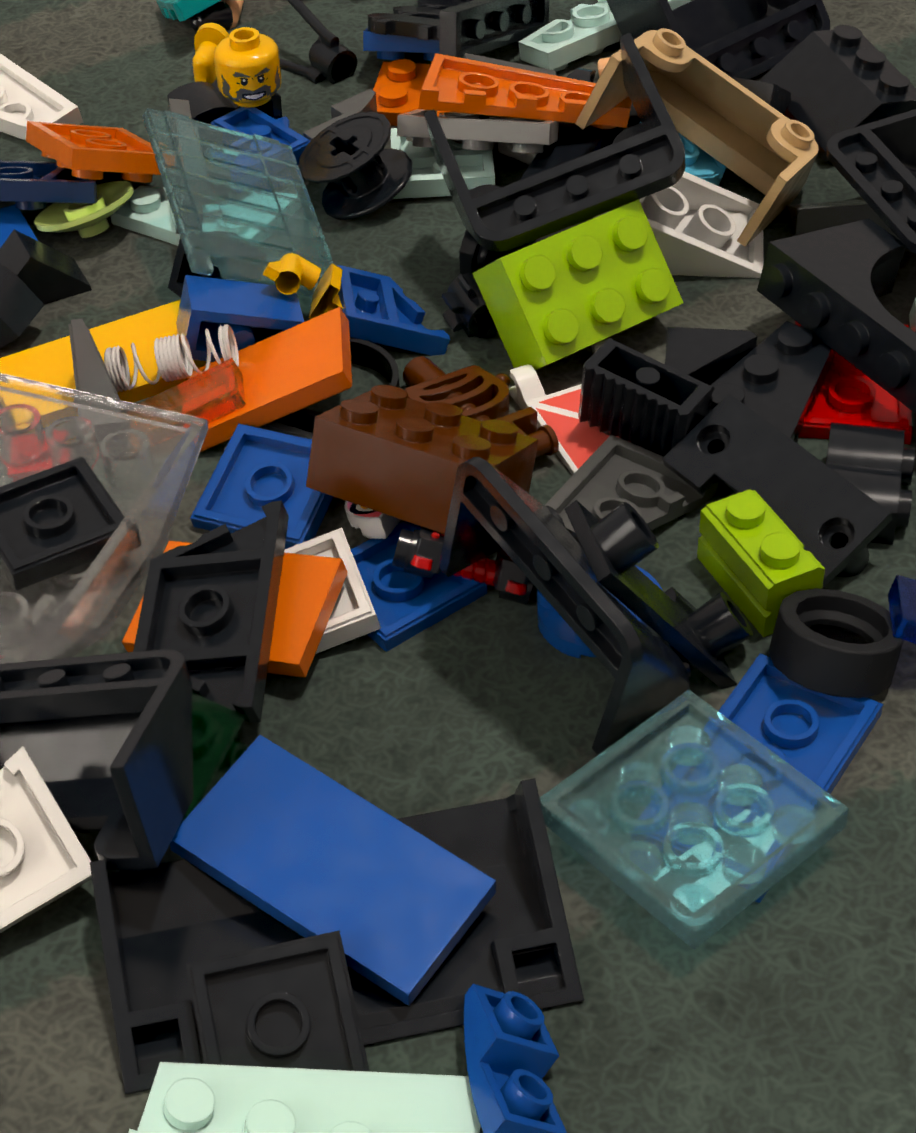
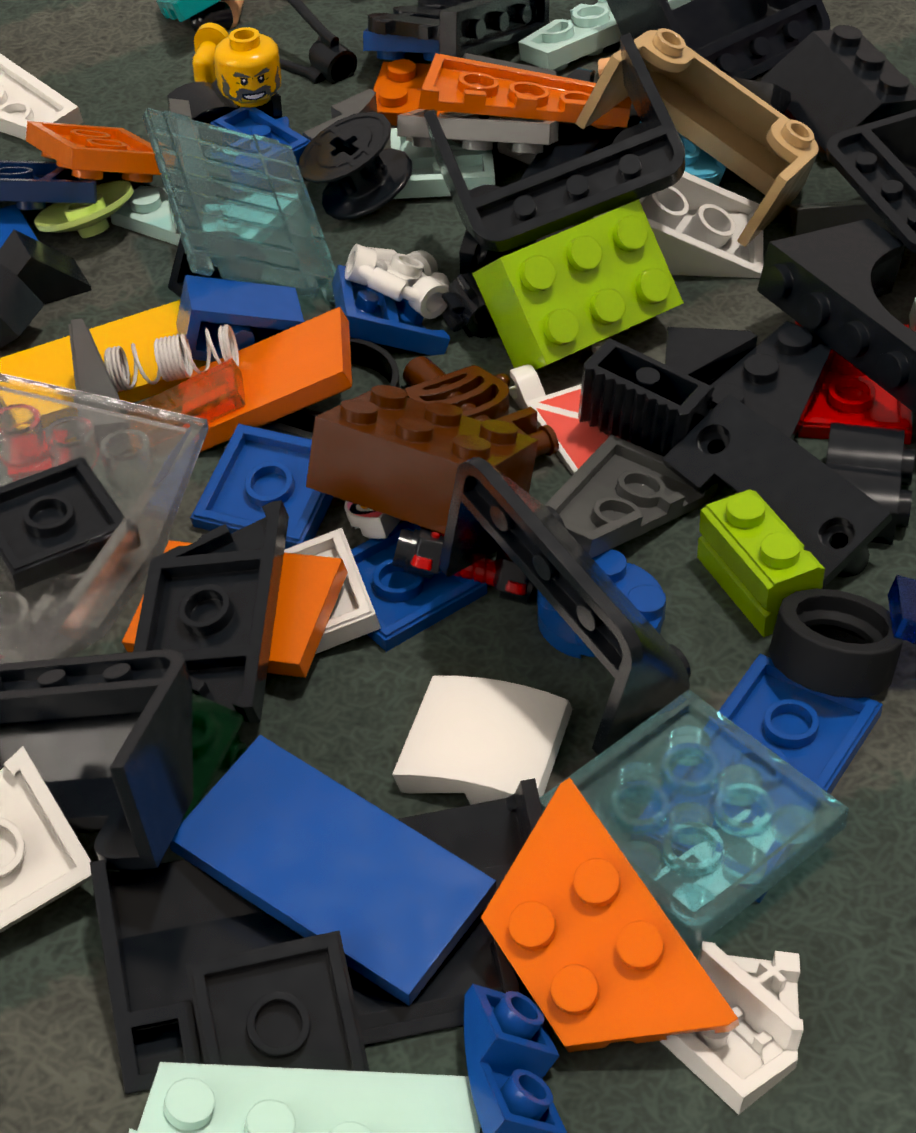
yellow piece [263,253,343,319] -> none
black brick [565,500,753,689] -> none
none -> white piece [345,244,450,319]
none -> white slope [392,676,573,805]
none -> orange wing [481,777,740,1052]
none -> white slope [660,941,804,1115]

